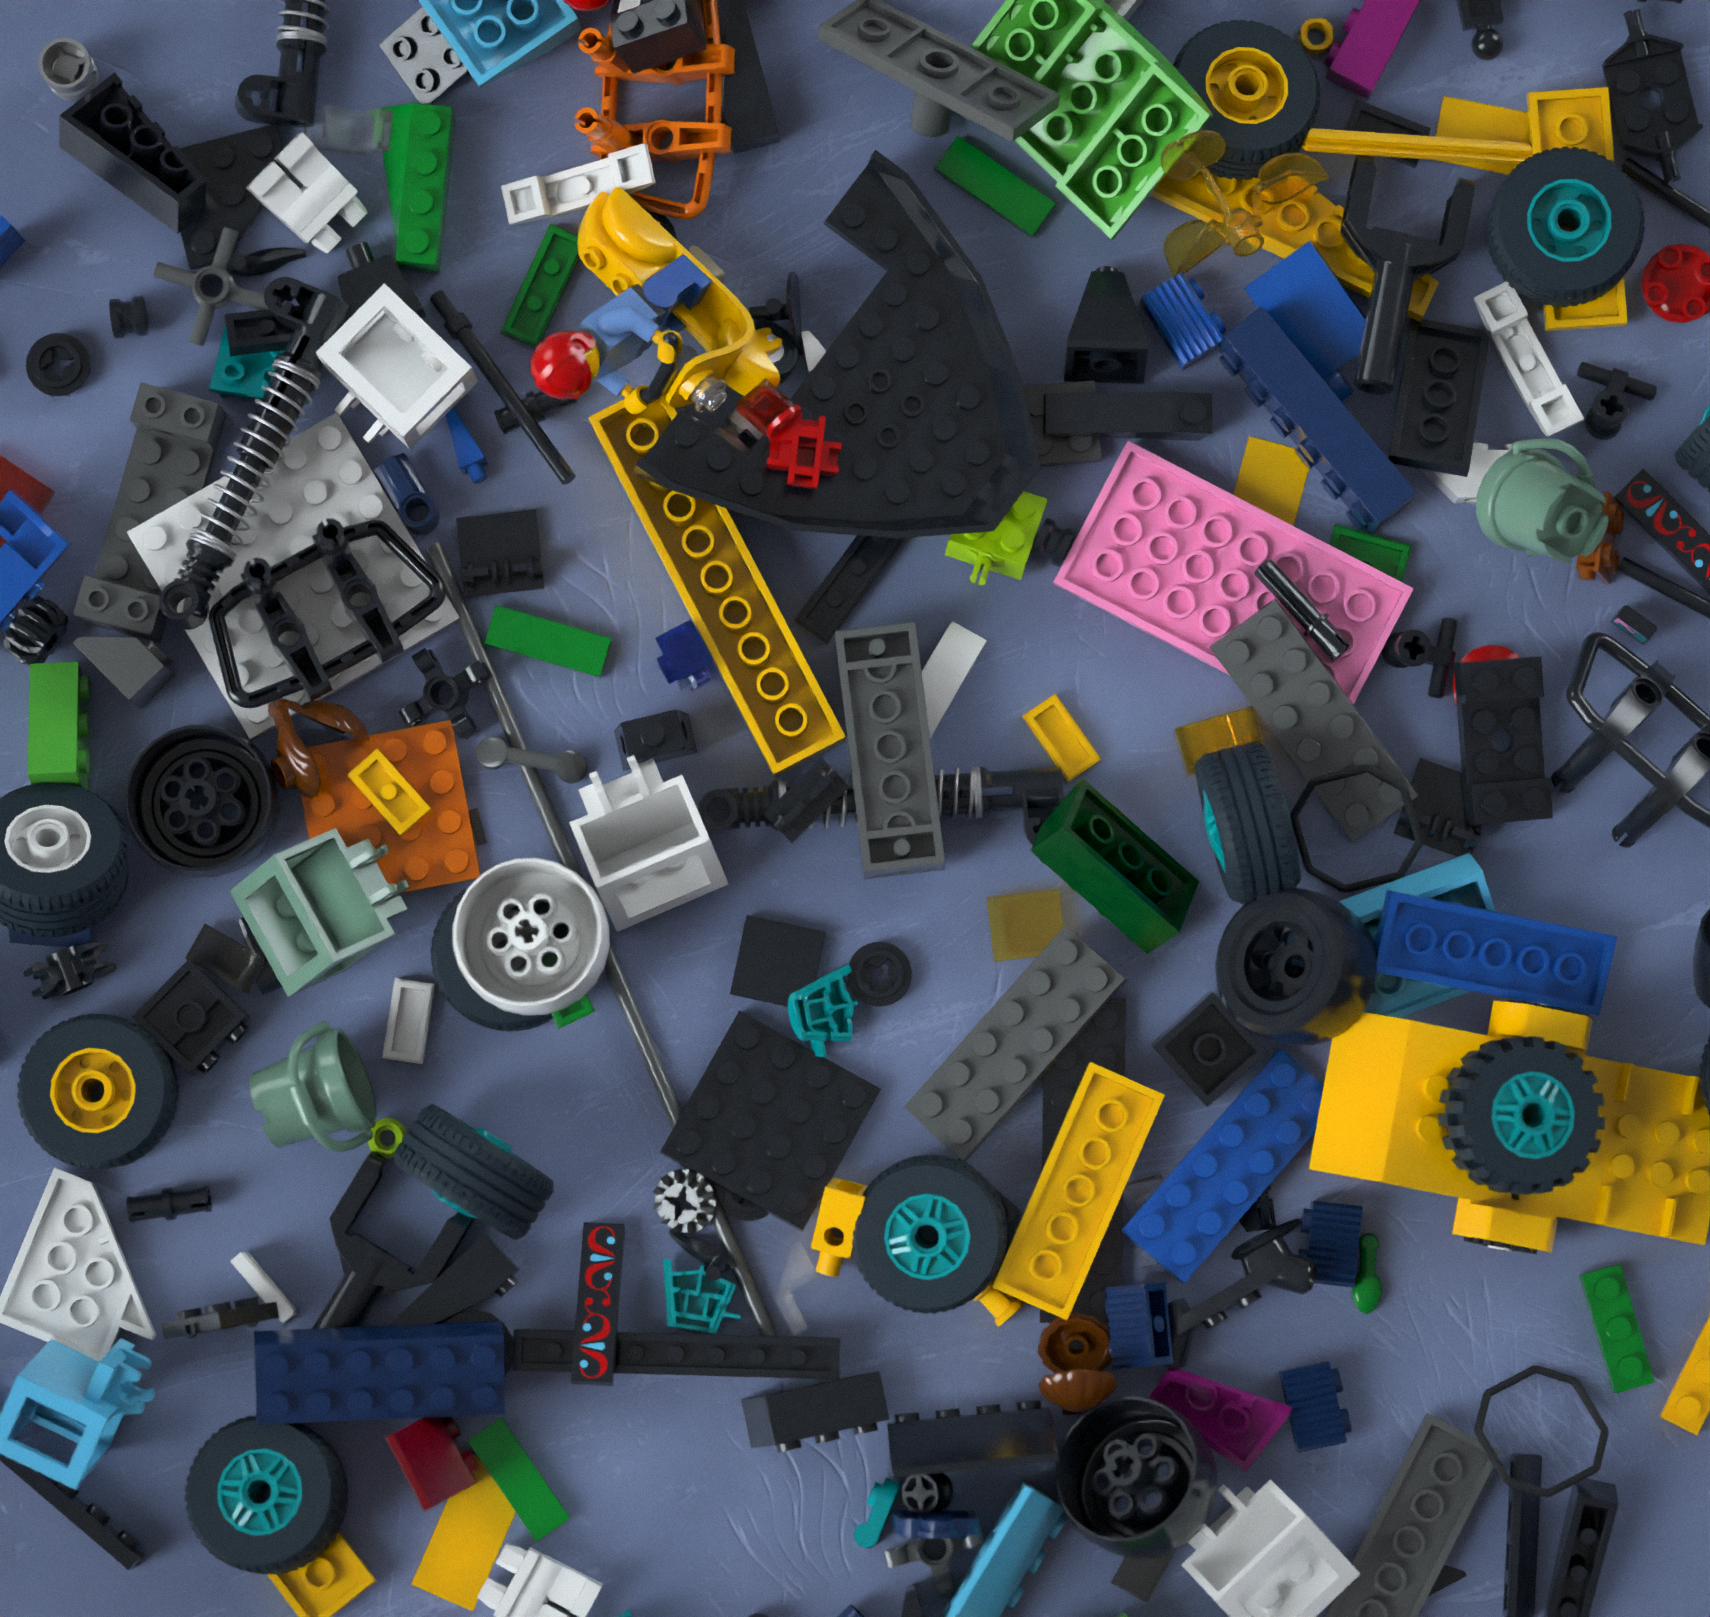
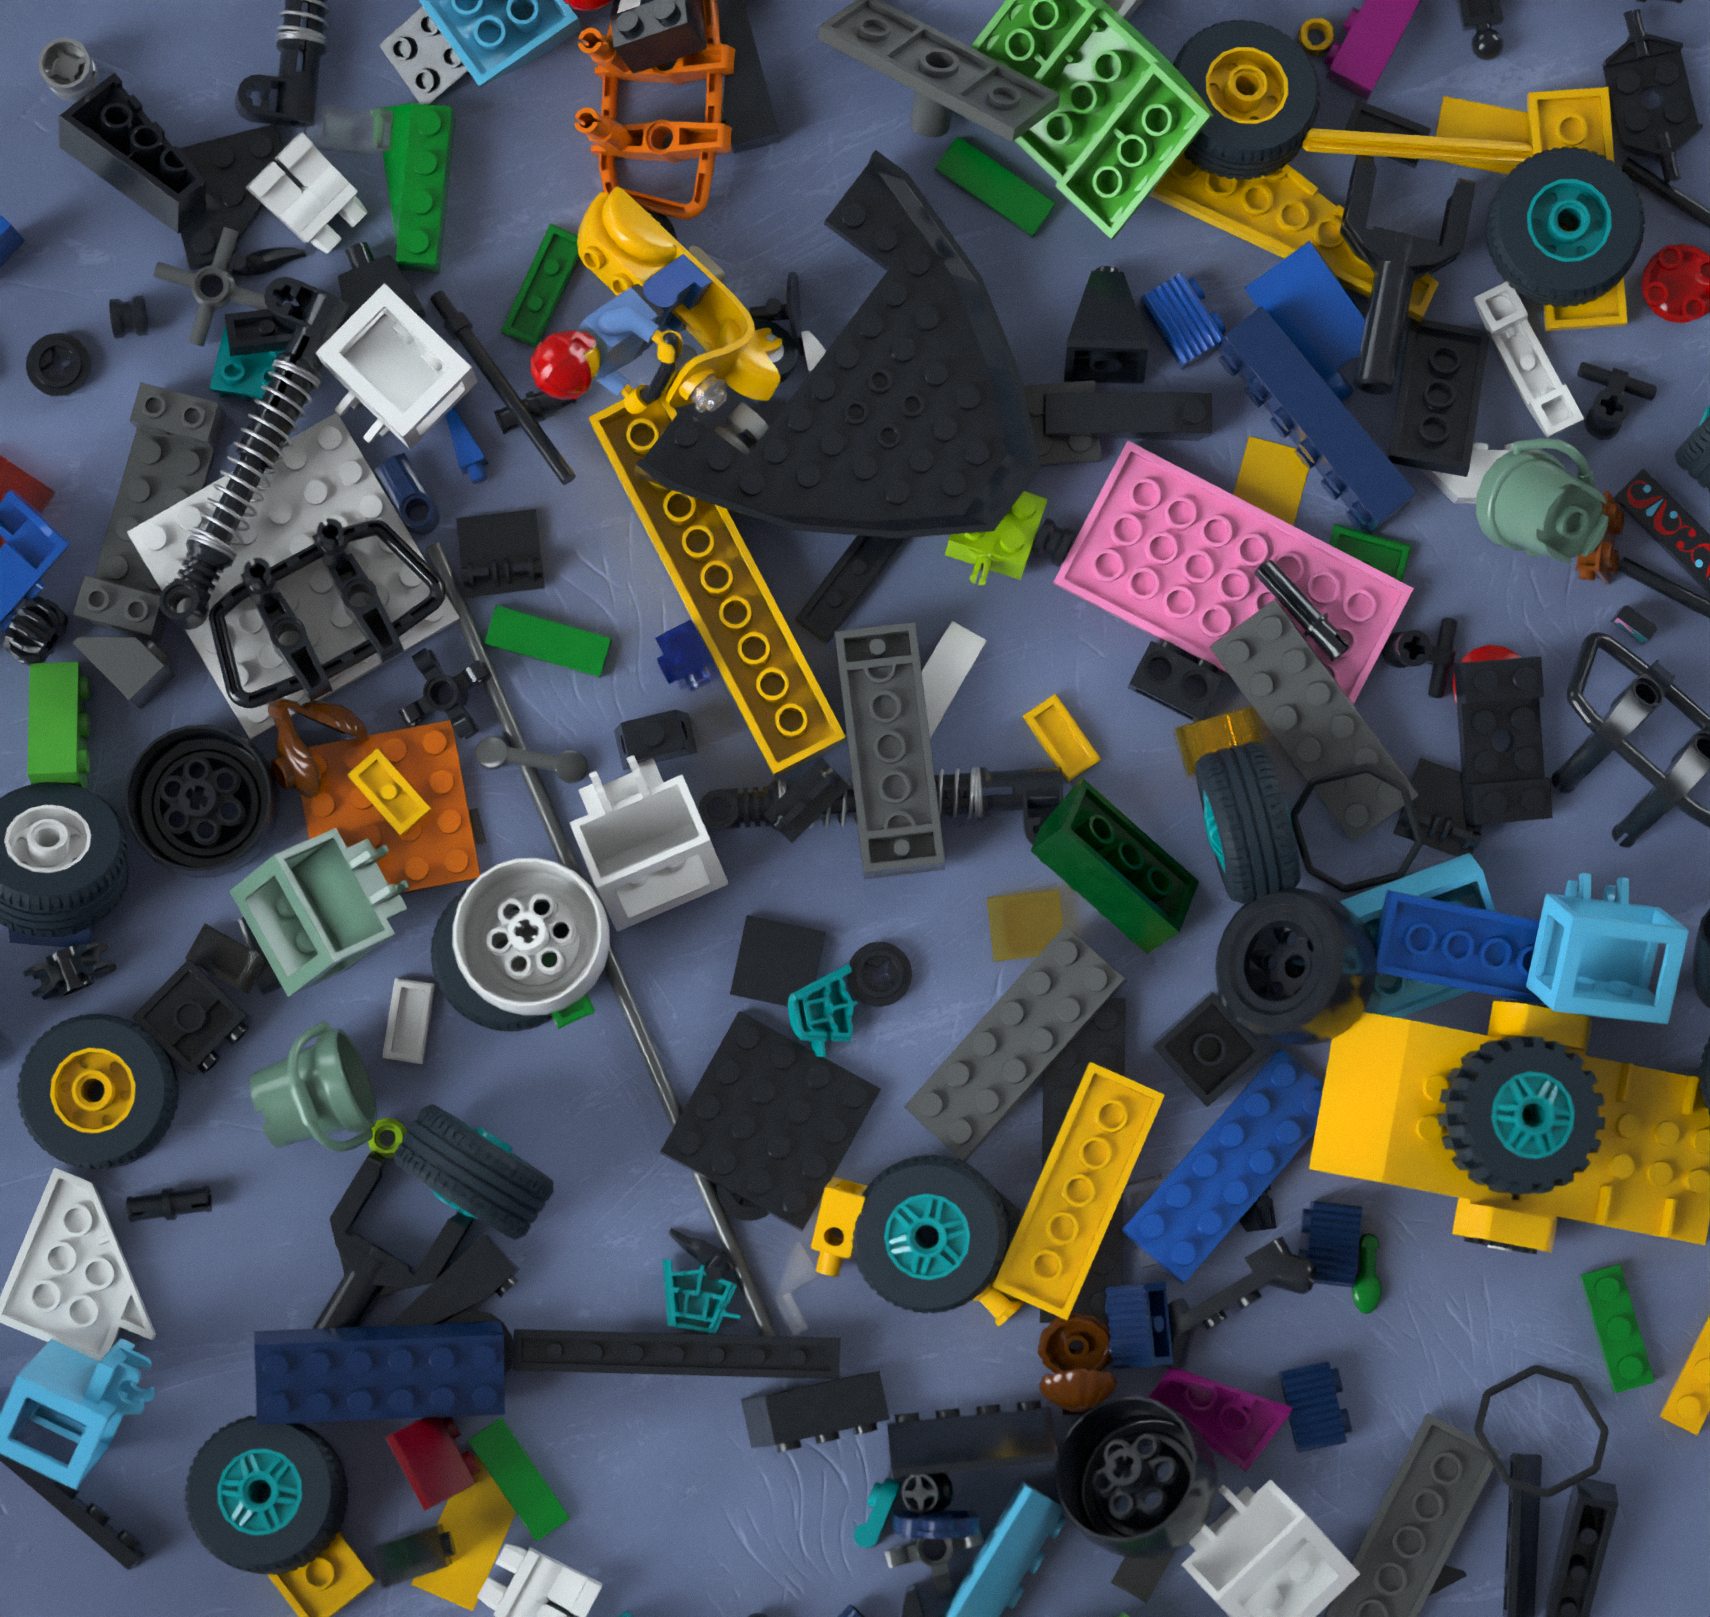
black plate [161,1297,279,1340] -> none
white tile [230,1252,298,1323] -> none
white slope [501,143,656,225] -> none
black tile [571,1222,626,1386] -> none
dark grey gear [653,1169,716,1234] -> none
clear red plate [737,378,794,435] -> none
red piece [766,404,842,489] -> none
clear yellow plant [1160,130,1329,277] -> none
black bar [1230,1218,1301,1276] -> none
none -> black slope [372,1524,456,1589]
none -> black brick [1128,639,1223,724]
none -> medium azure piece [1526,873,1689,1024]

